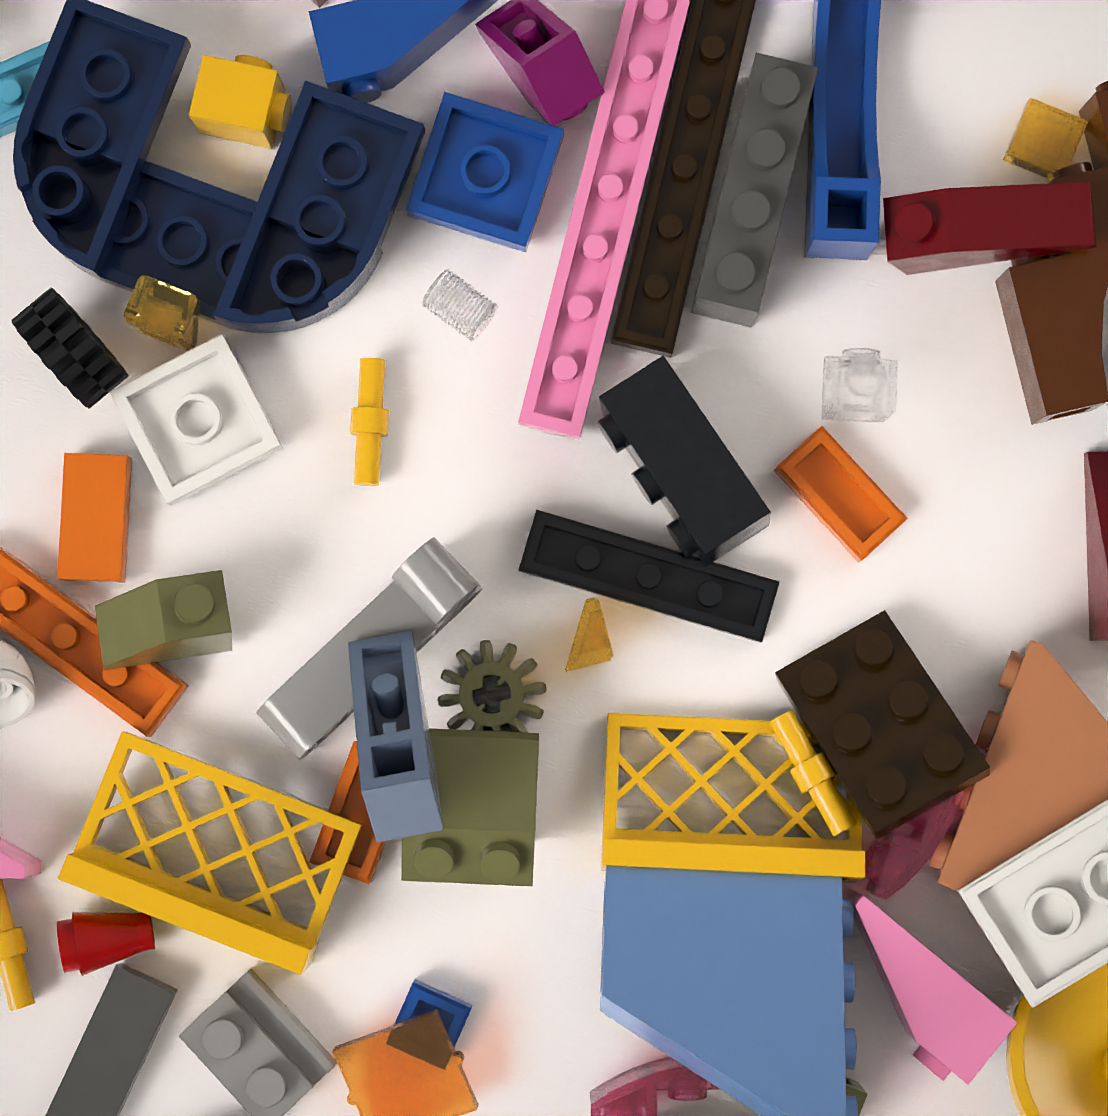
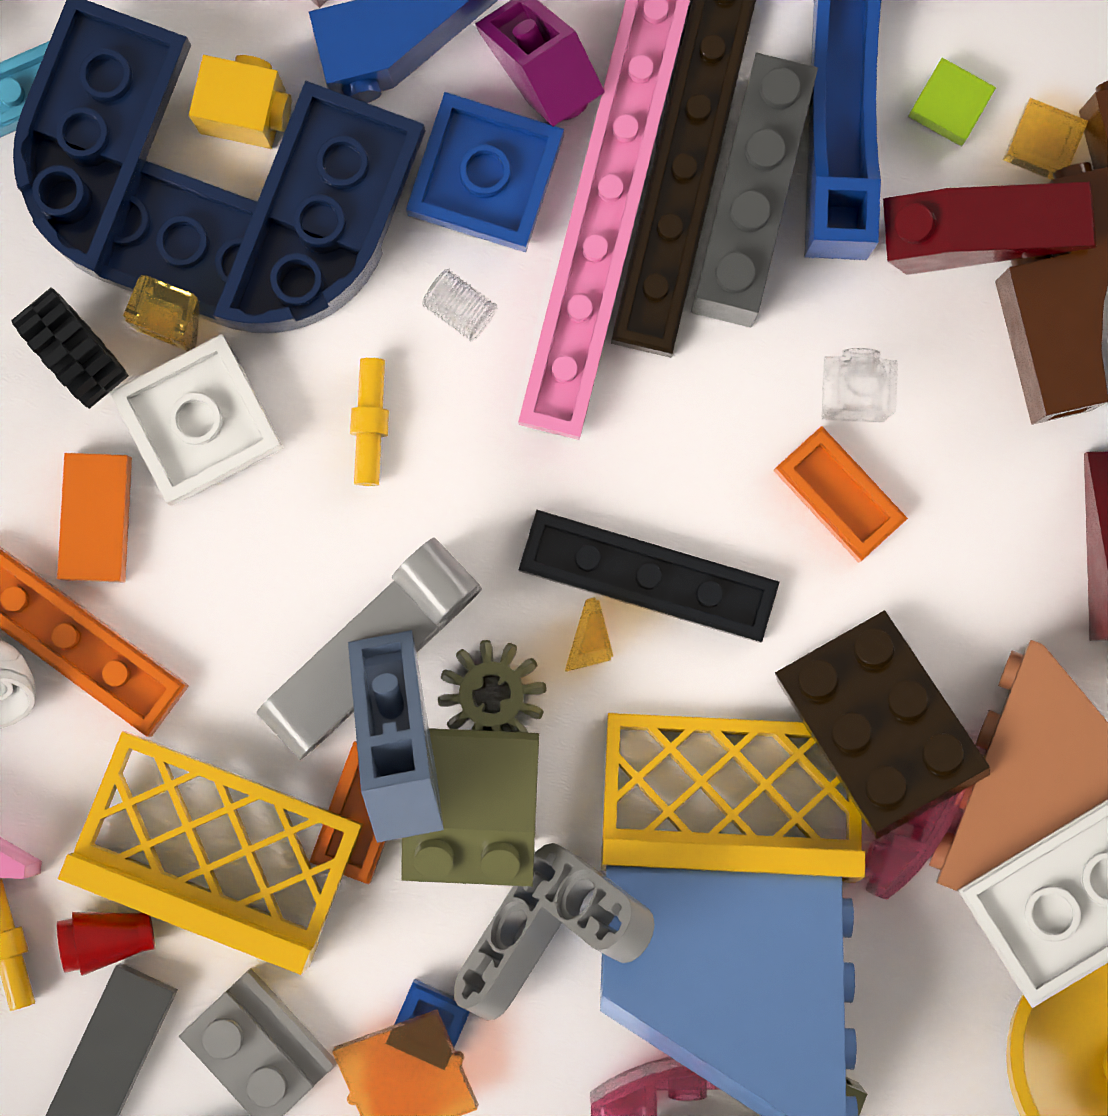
olive slope [95,570,232,670] -> none
black brick [597,355,771,567] -> none
yellow bar [770,710,857,836] -> none
bright pink slope [847,890,1017,1085] -> none
none -> light grey beam [454,843,655,1021]
none -> lime tile [908,57,996,147]

